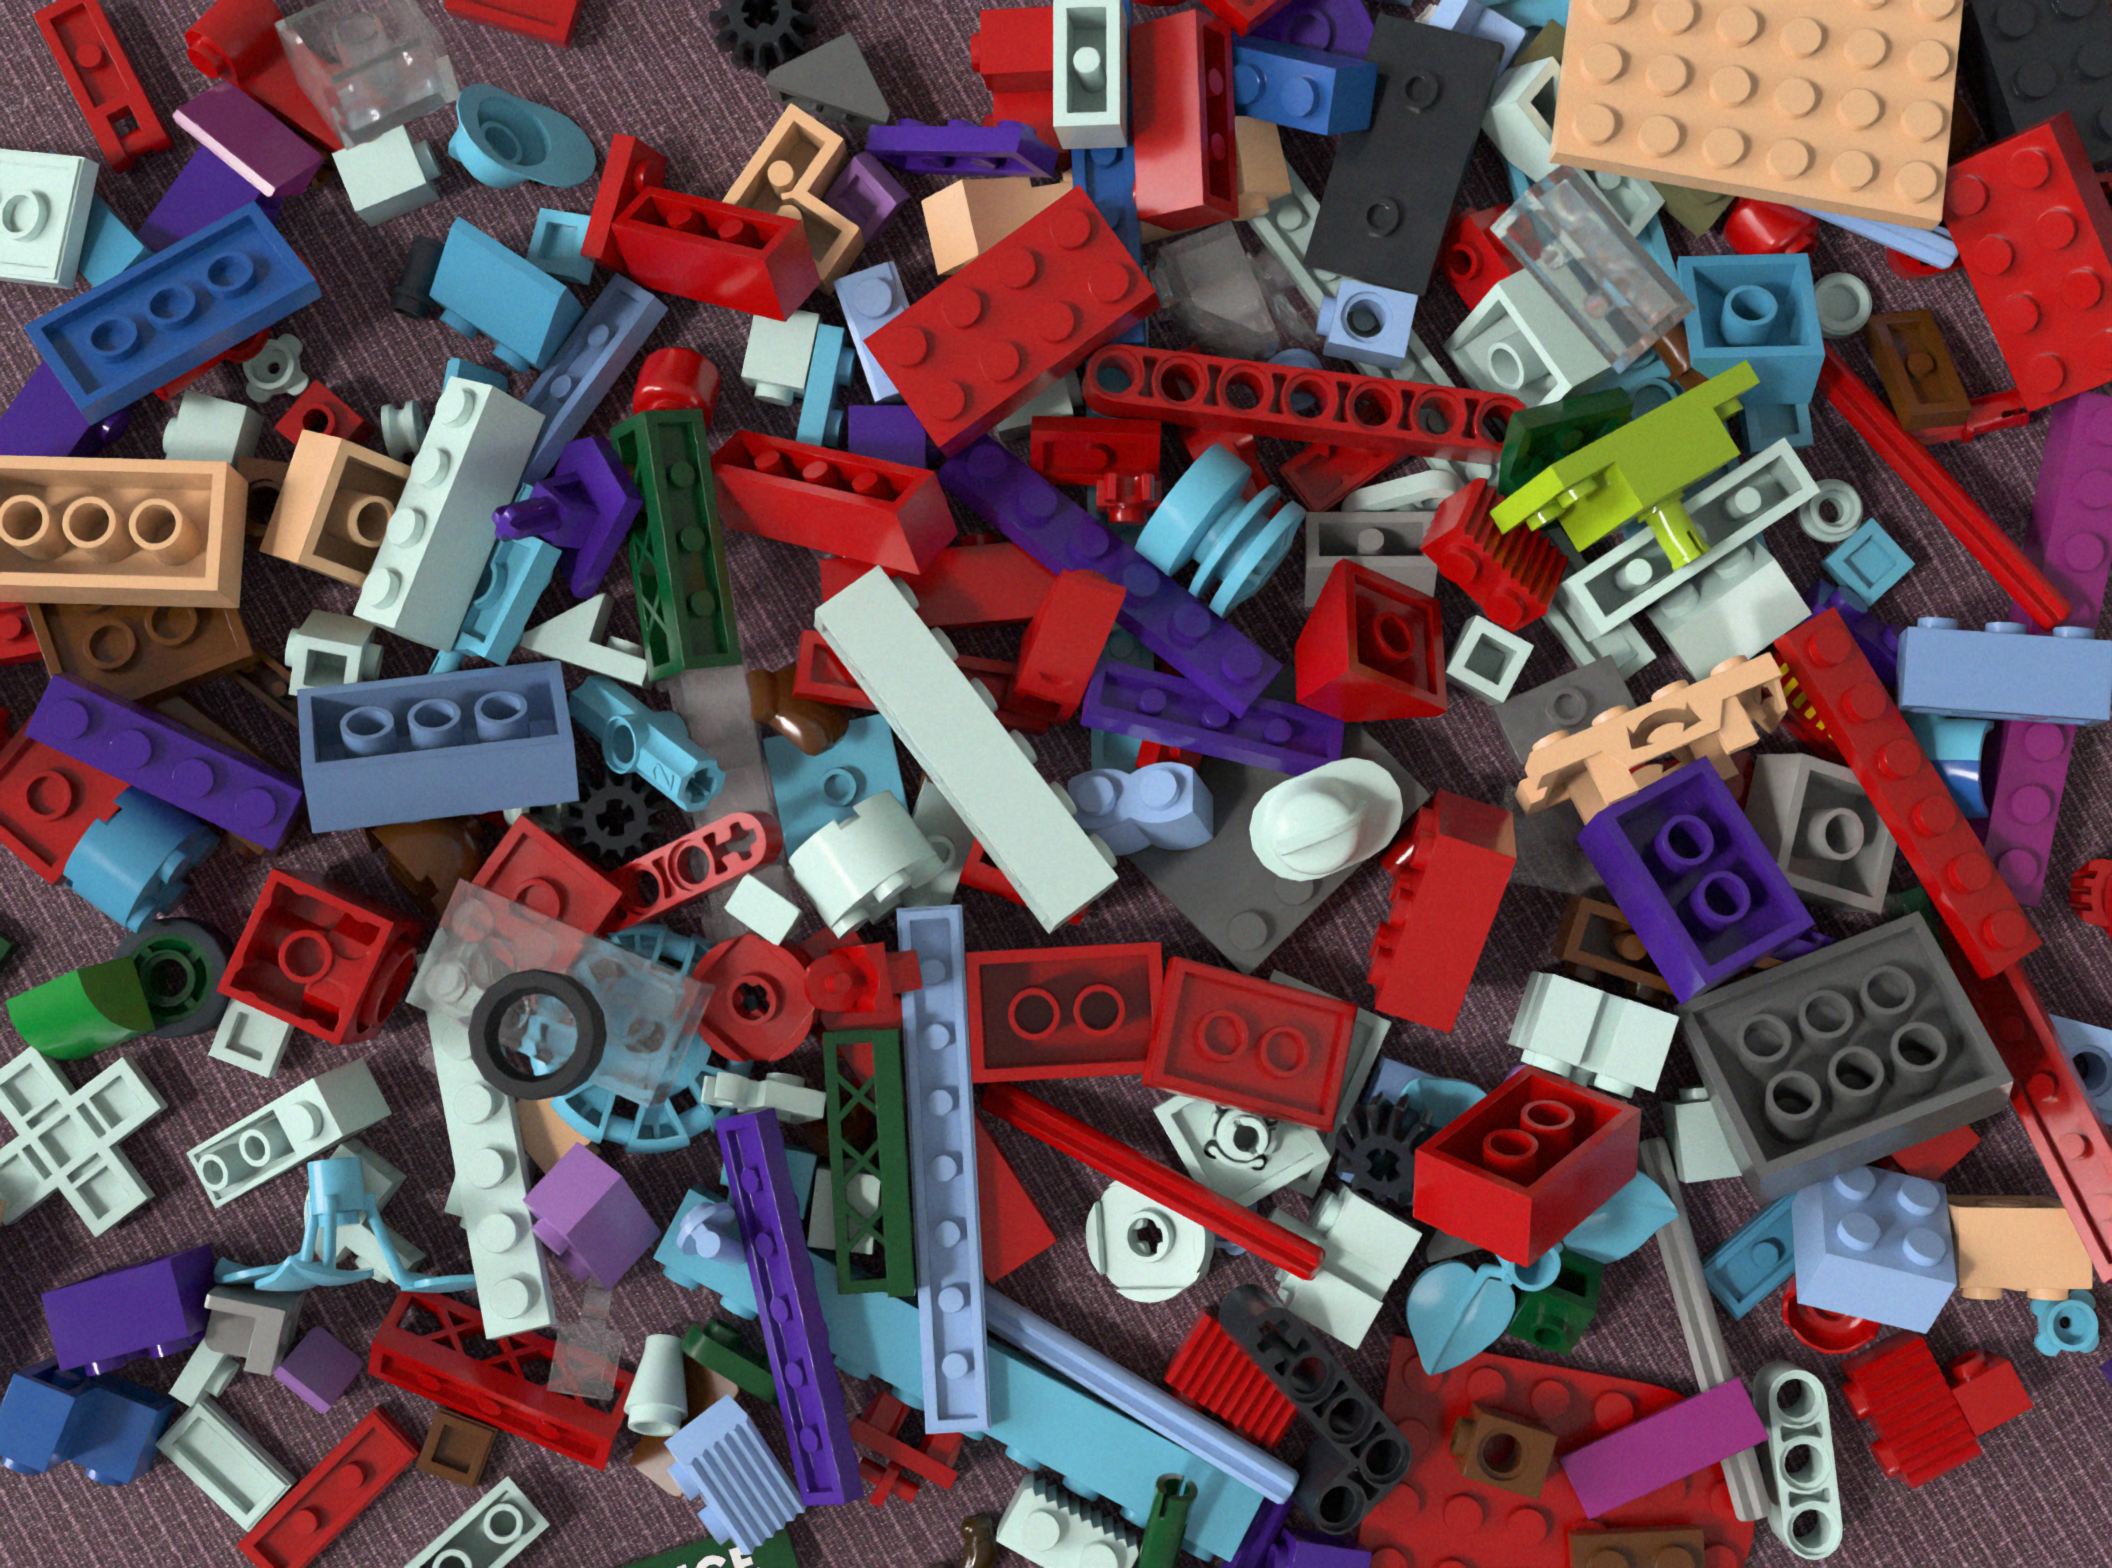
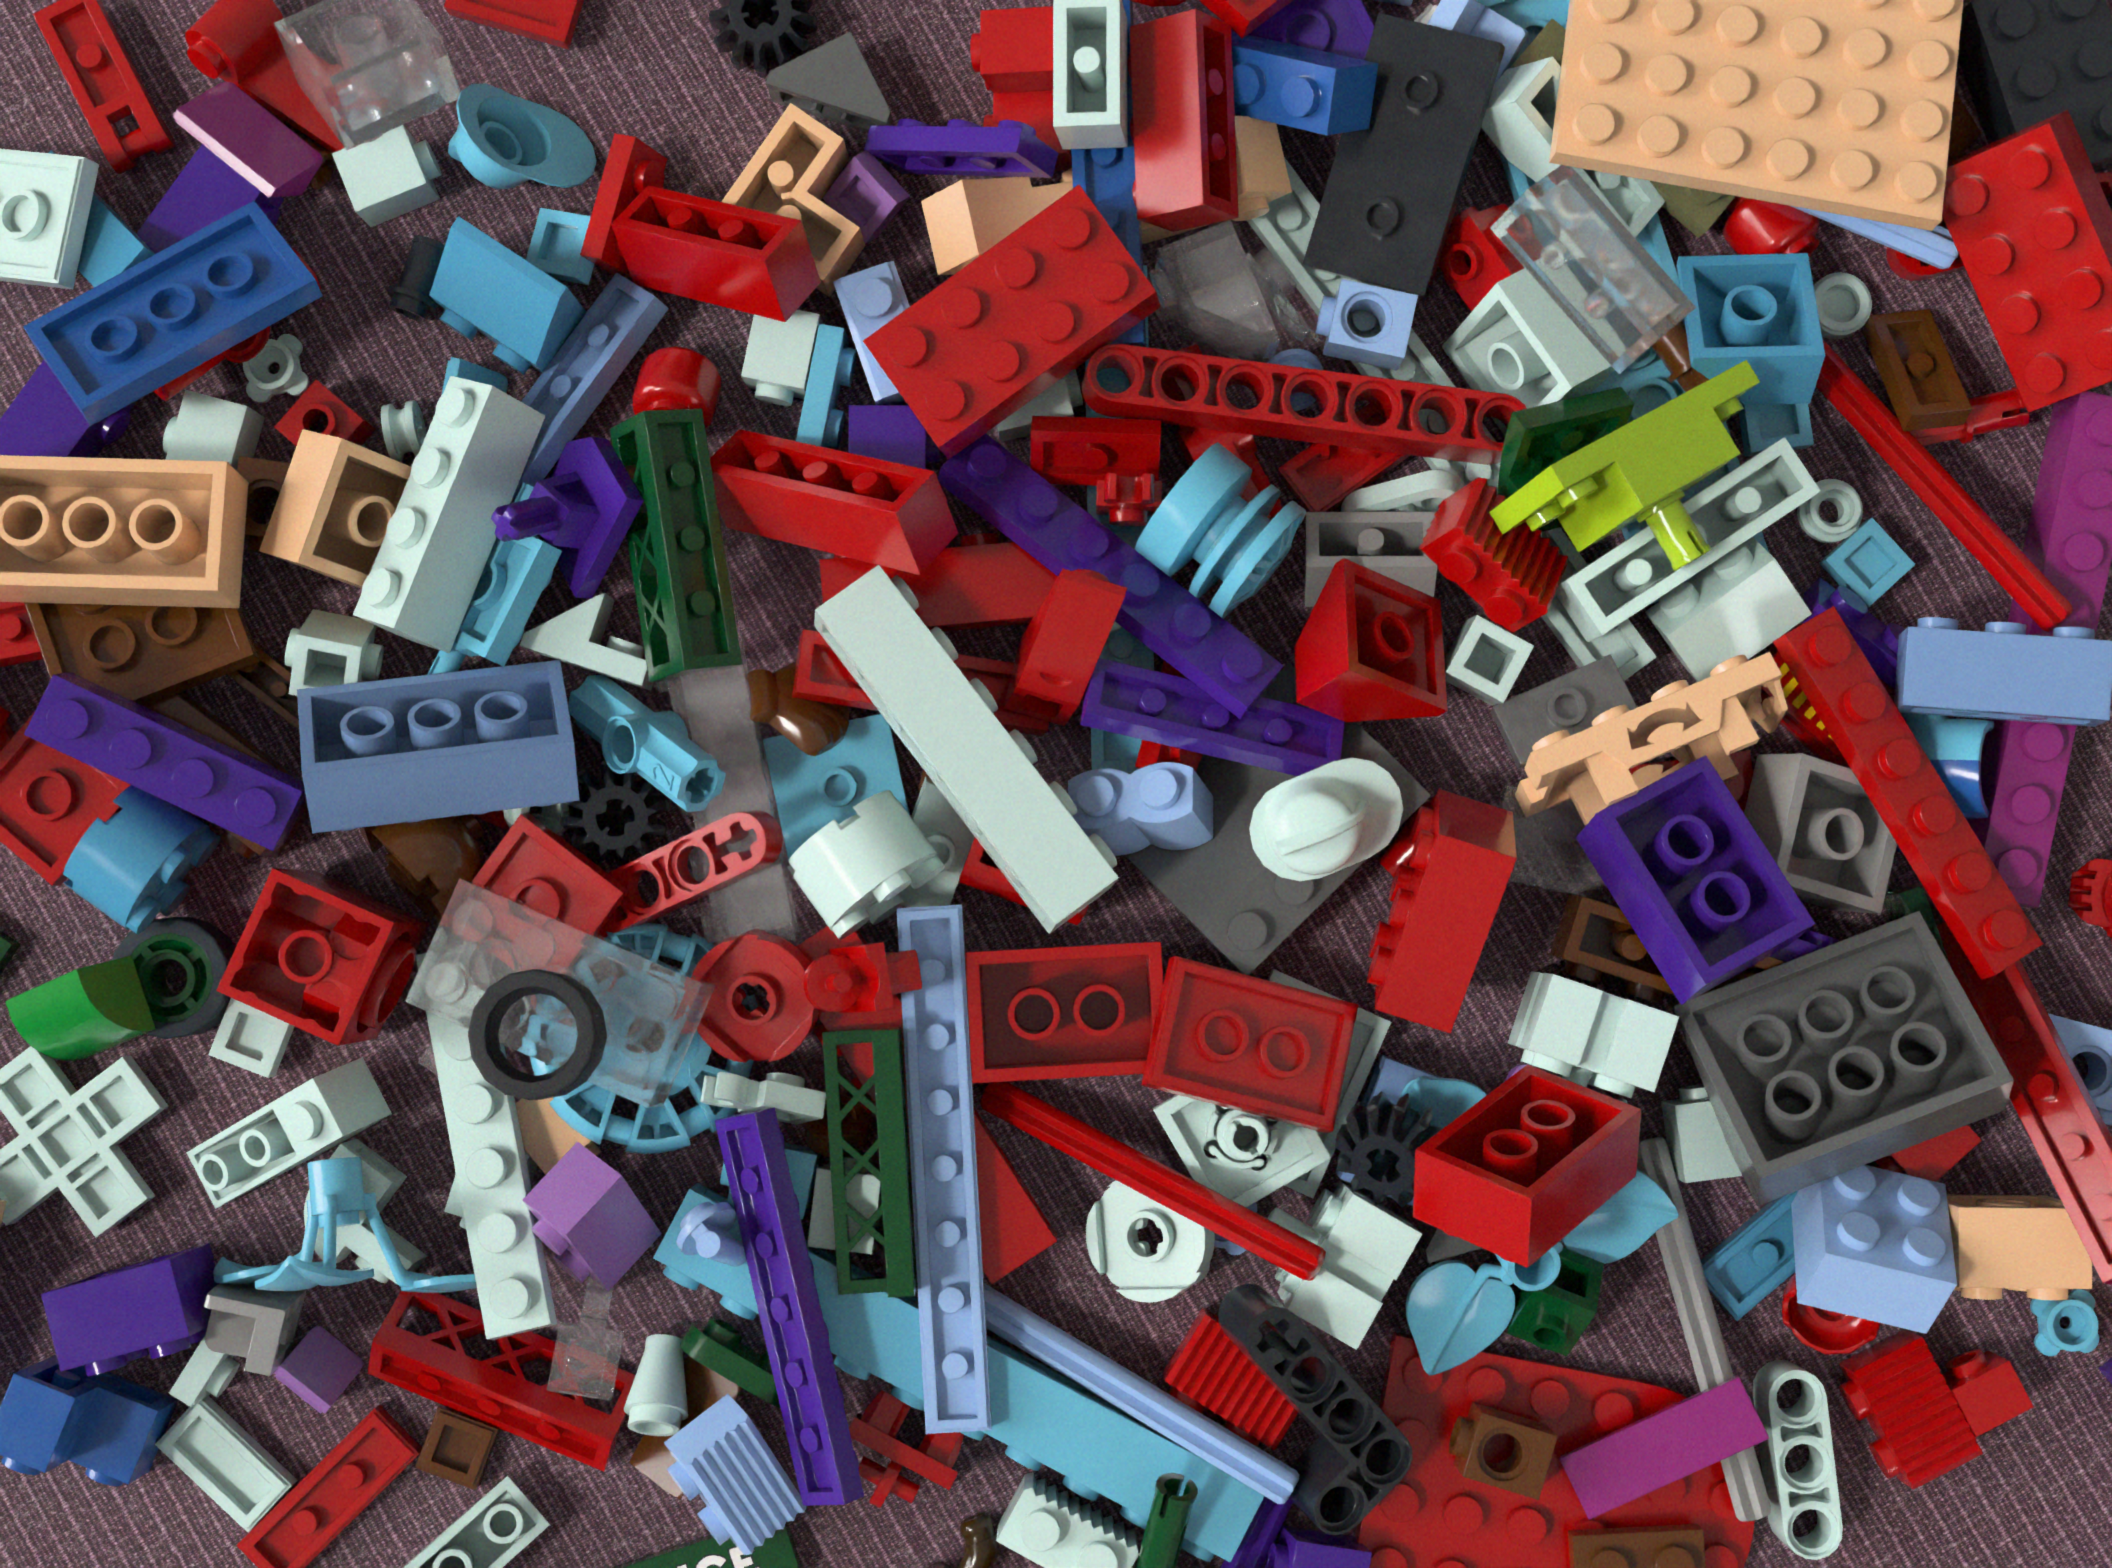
light aqua slope [724,873,805,946] -> none

